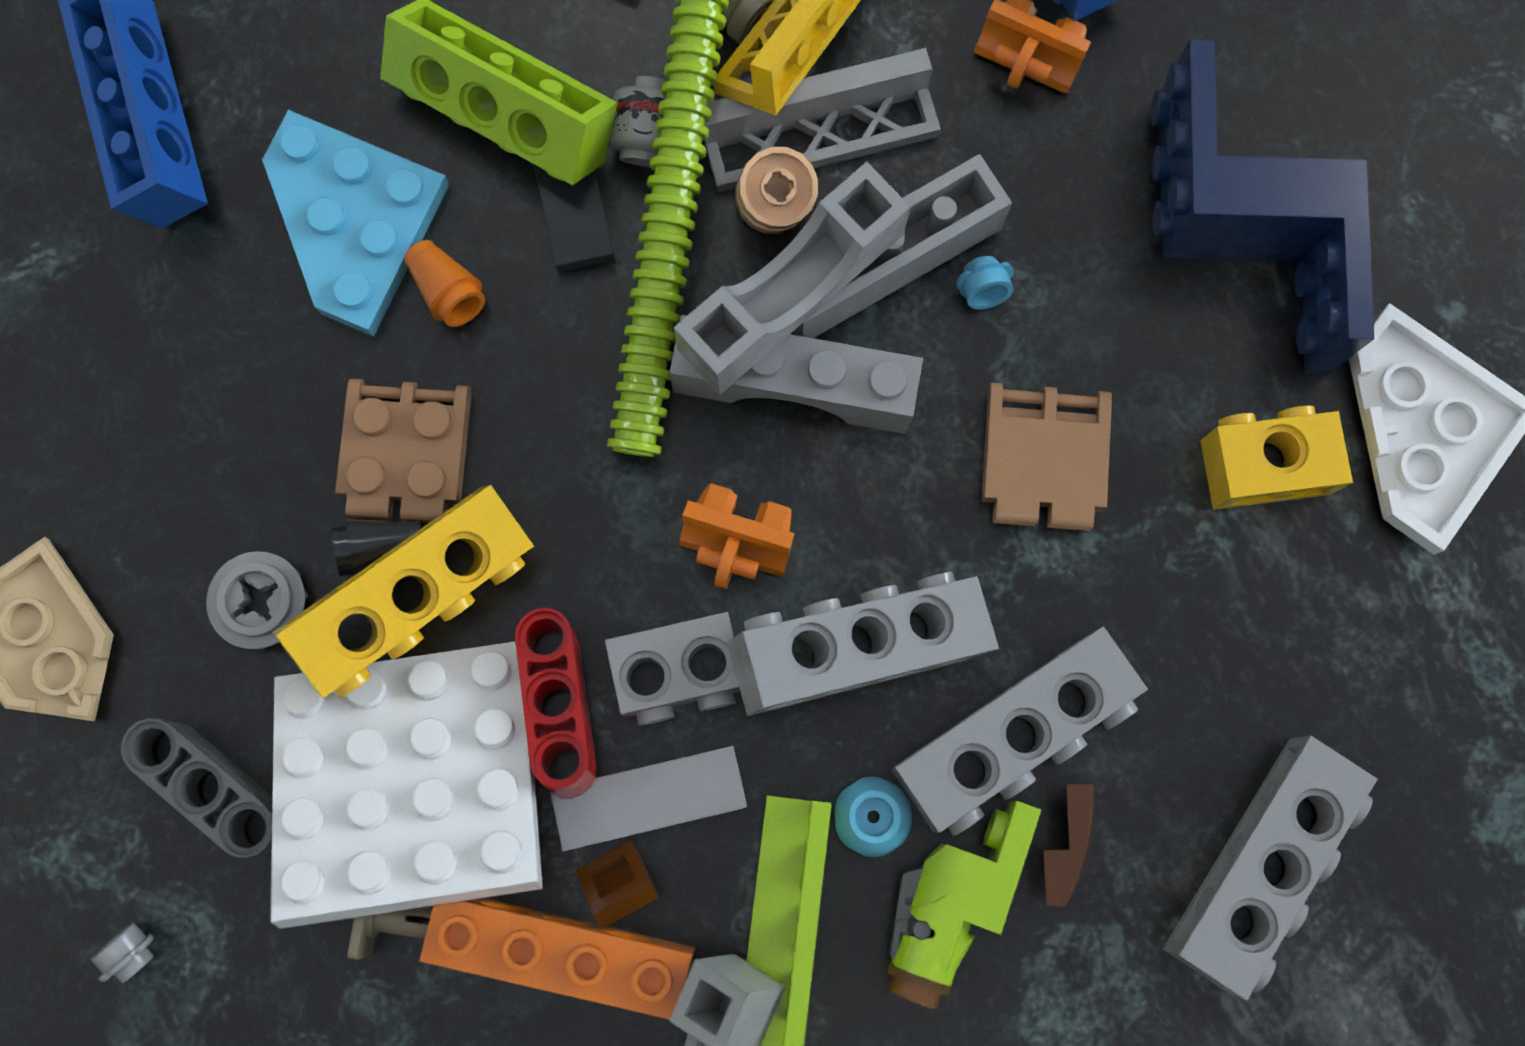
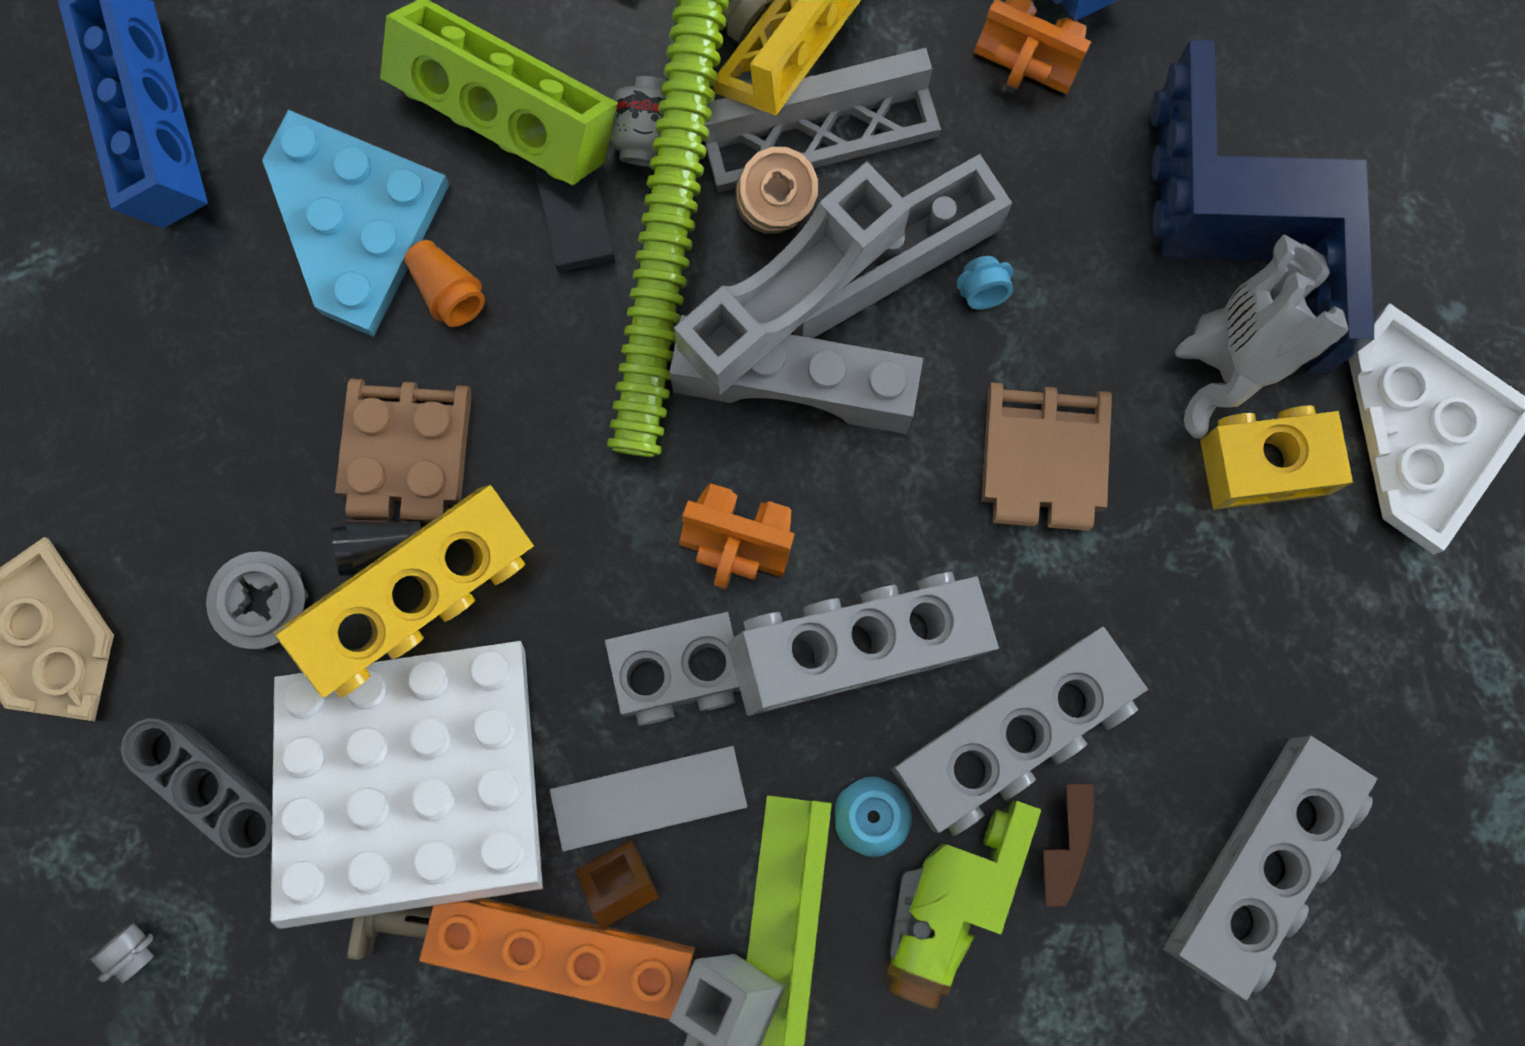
red beam [515,608,597,799] -> none
none -> light grey animal [1175,234,1349,439]

